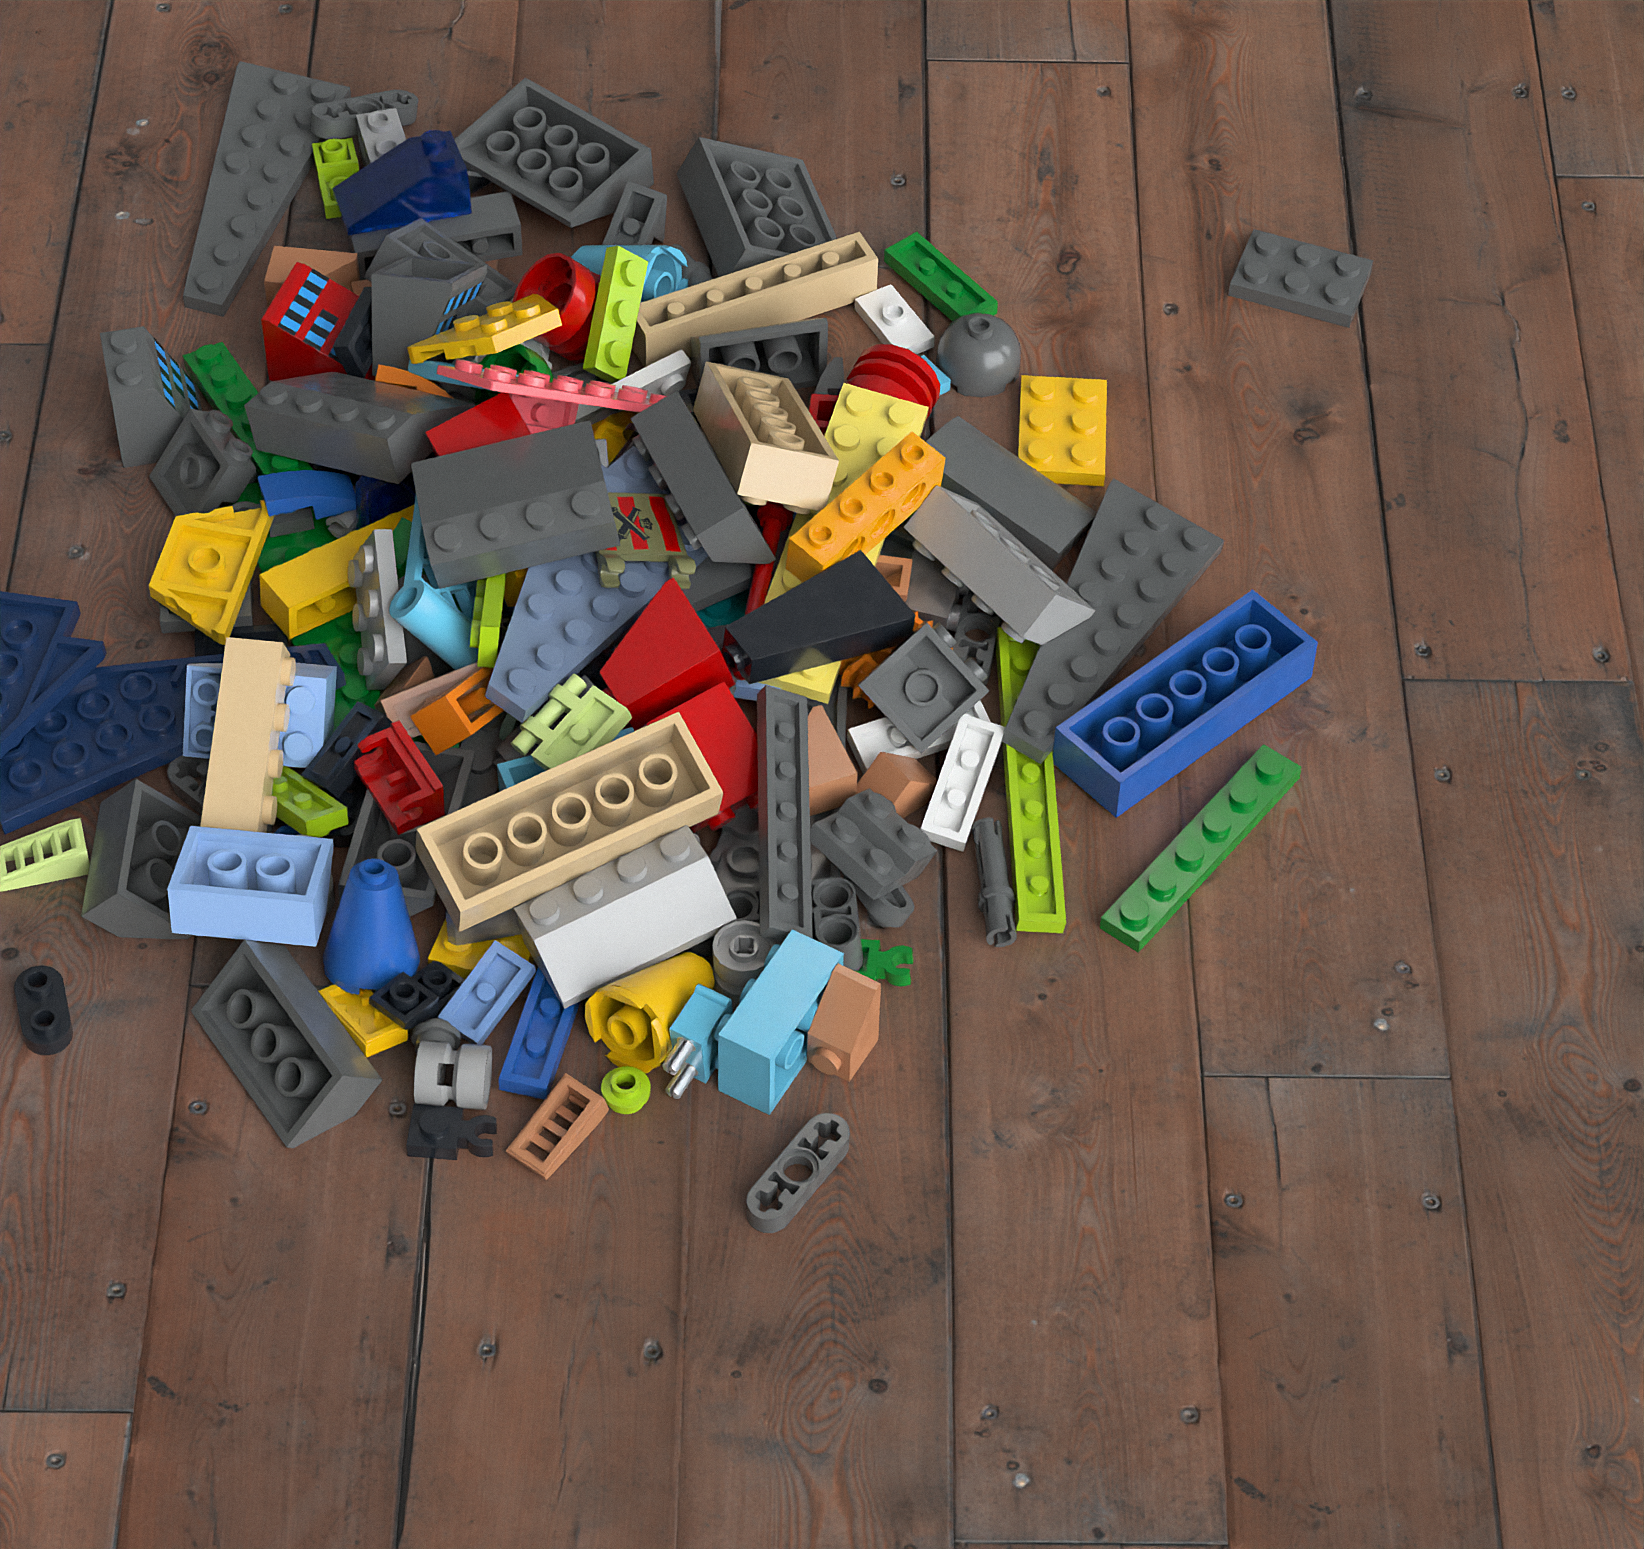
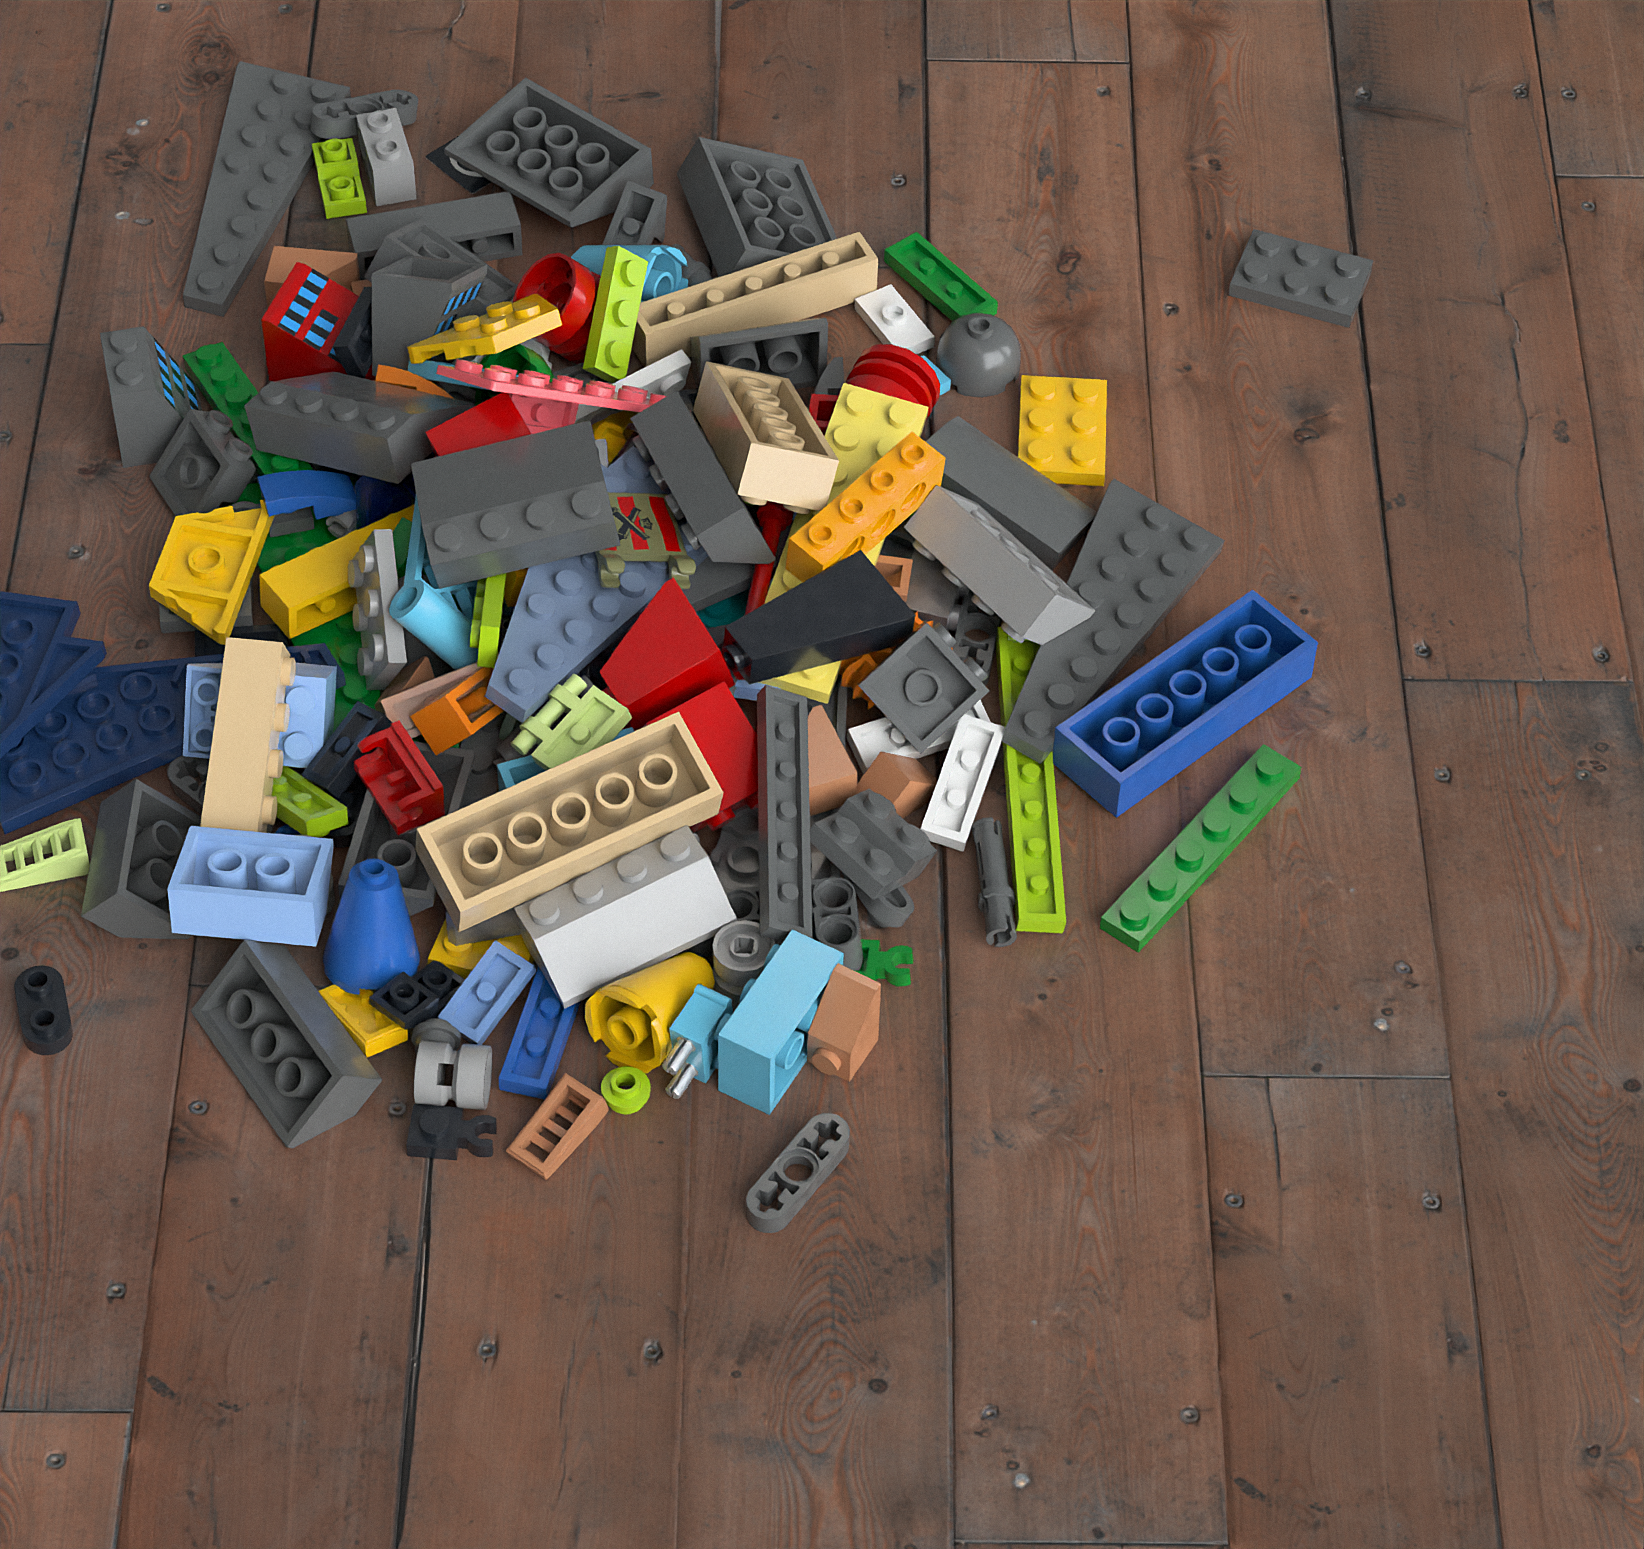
clear blue slope [332,130,472,236] -> none

